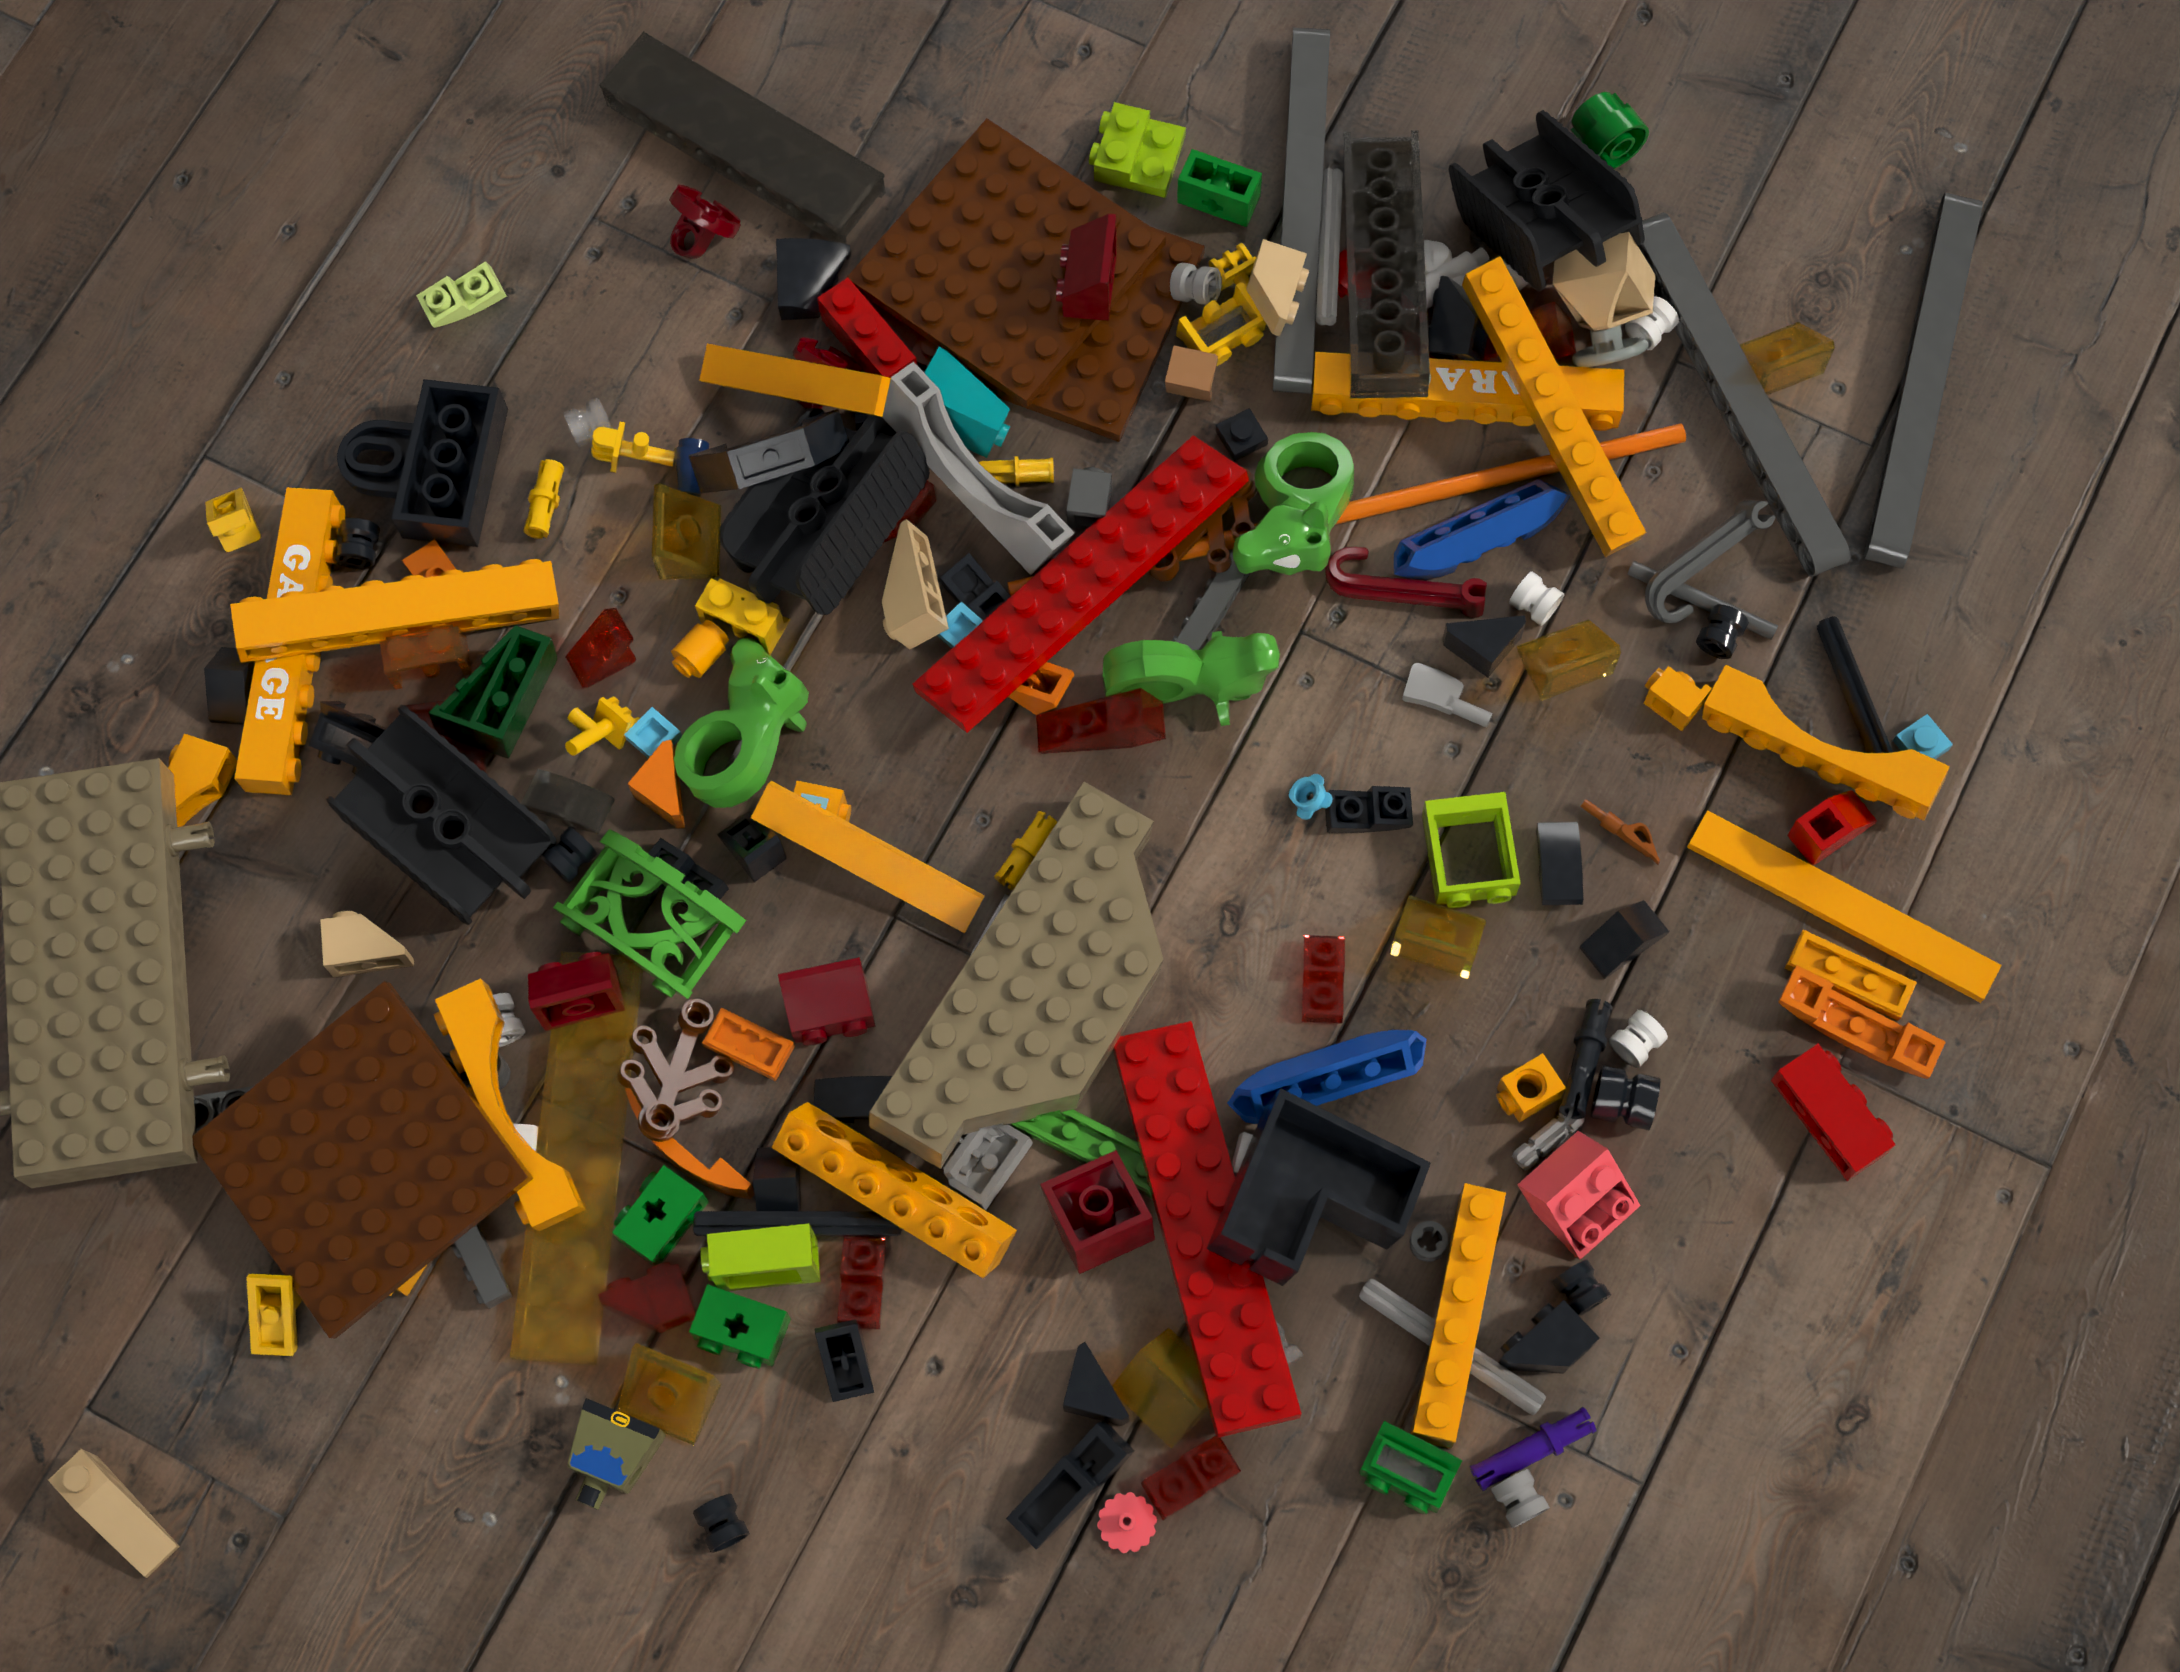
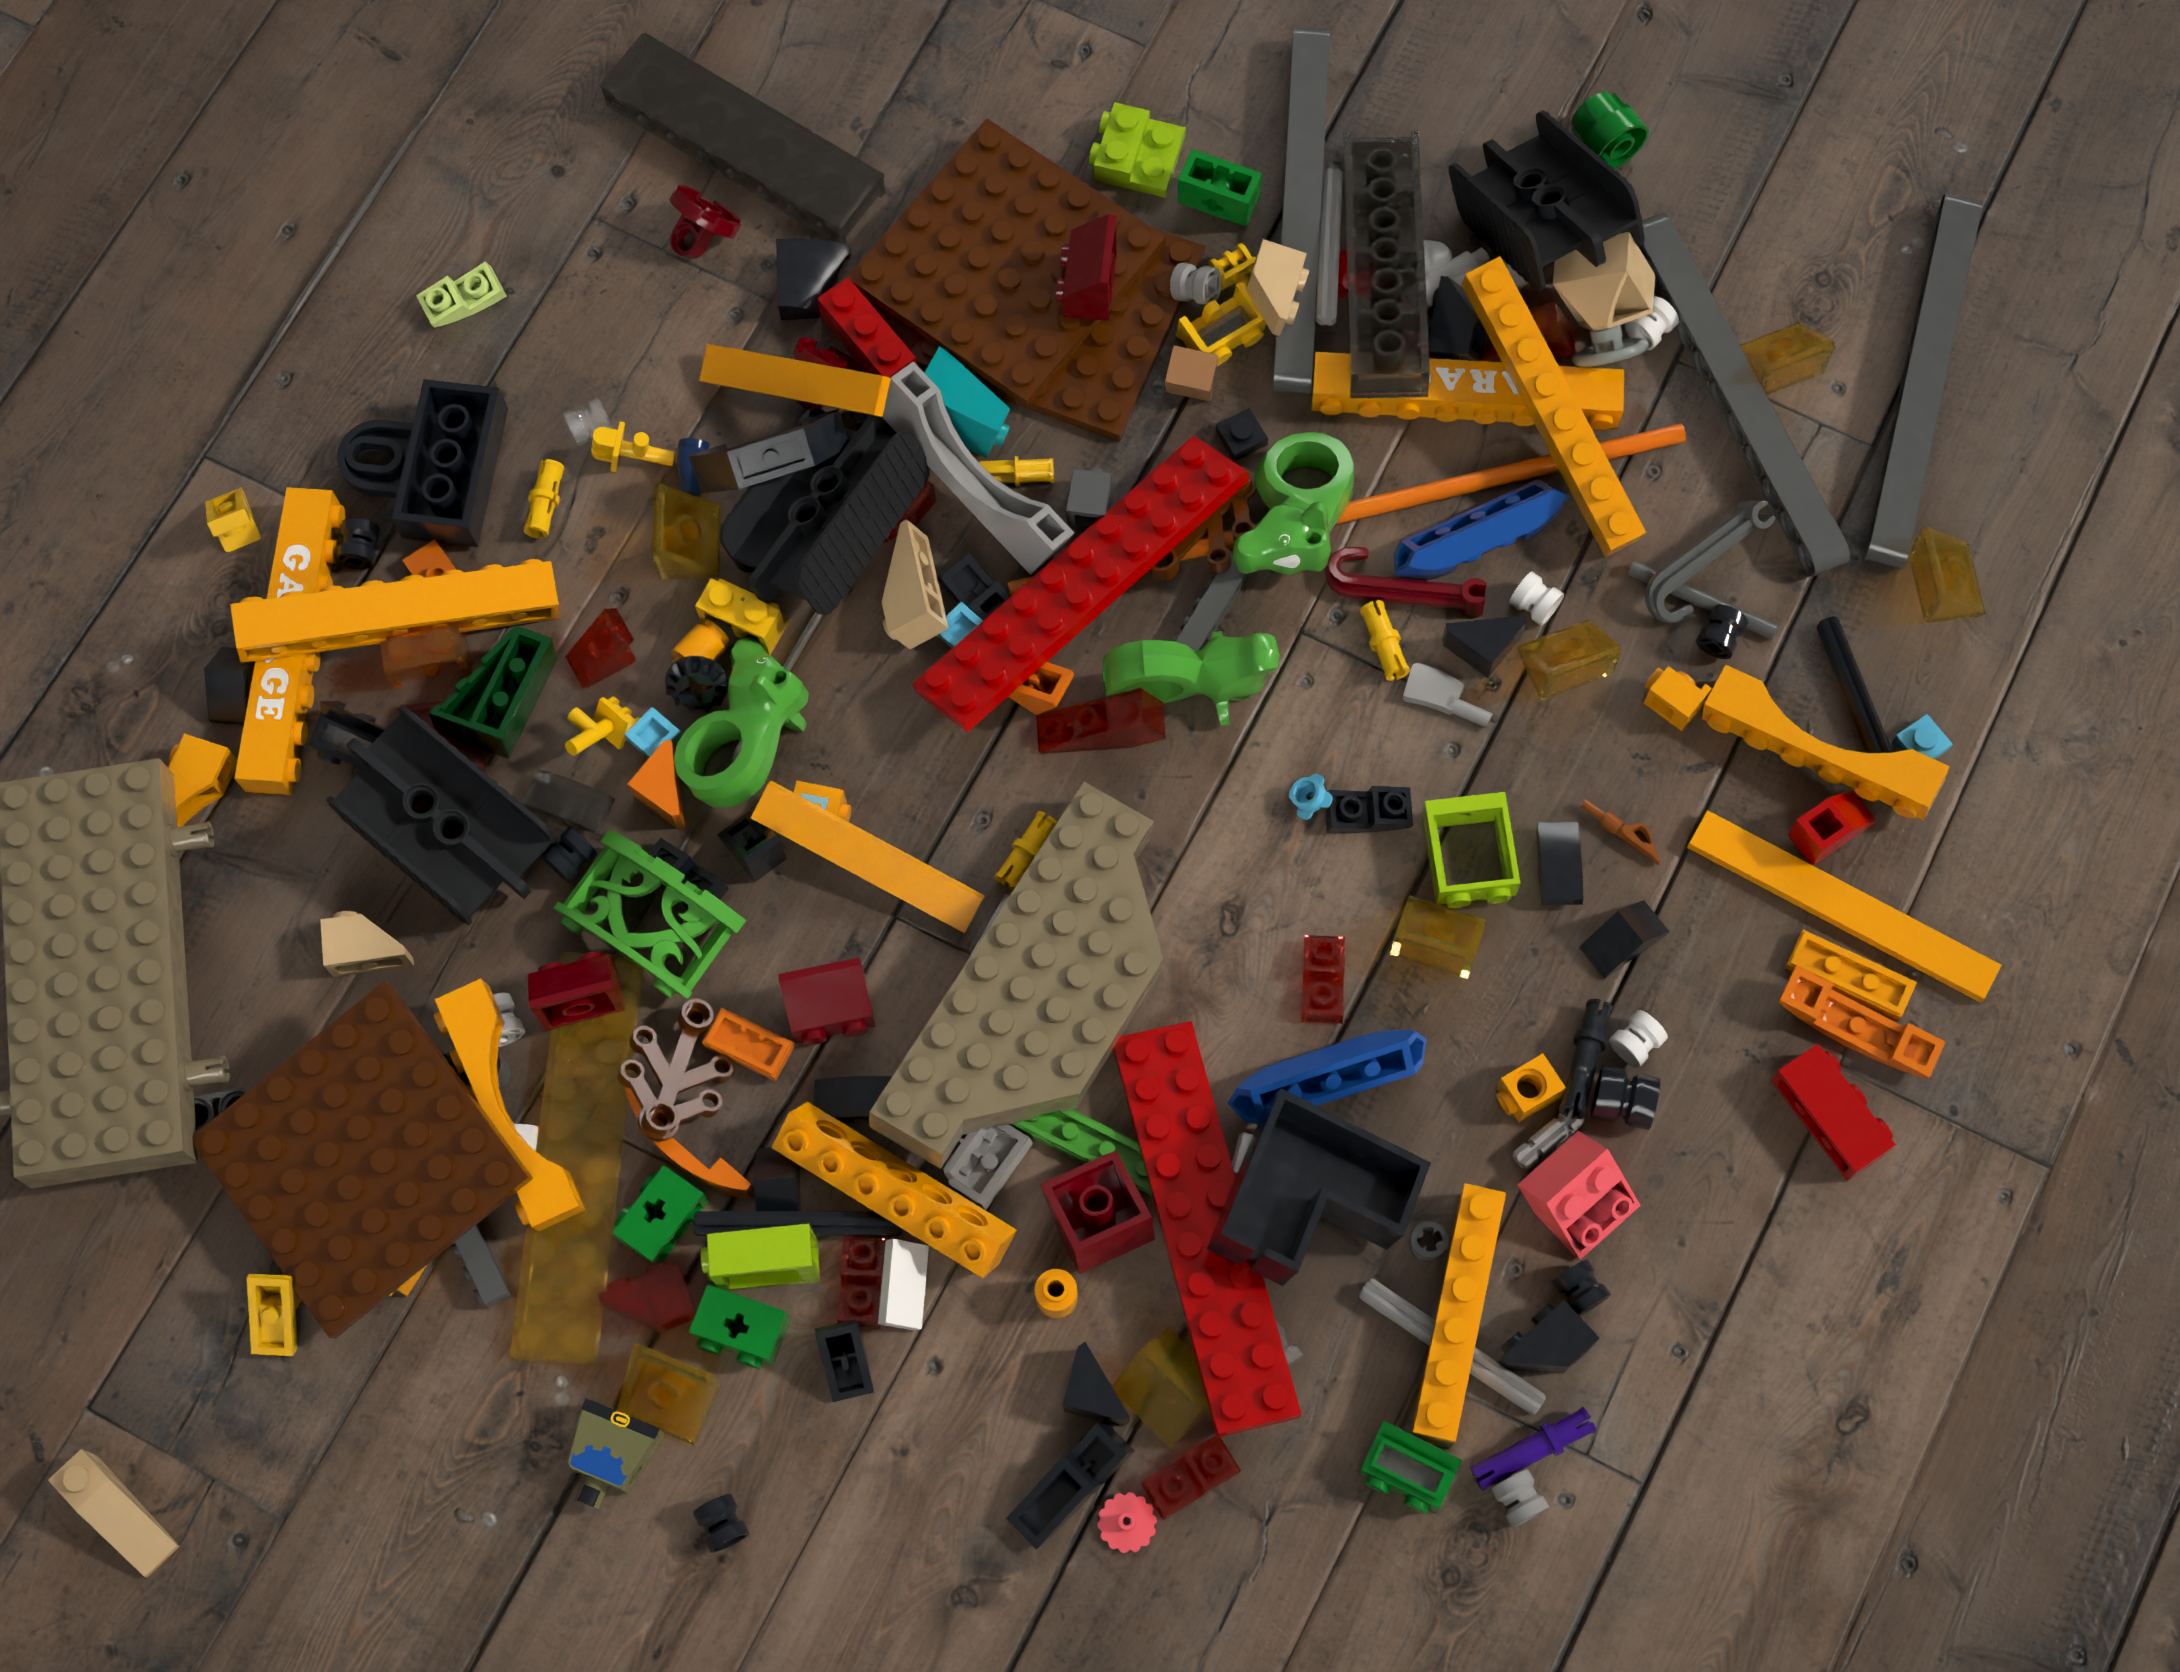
none -> black gear [665,656,729,713]
none -> white tile [878,1239,929,1331]
none -> light orange brick [1035,1269,1078,1318]
none -> yellow pin [1360,600,1410,681]
none -> clear yellow slope [1909,526,1986,624]

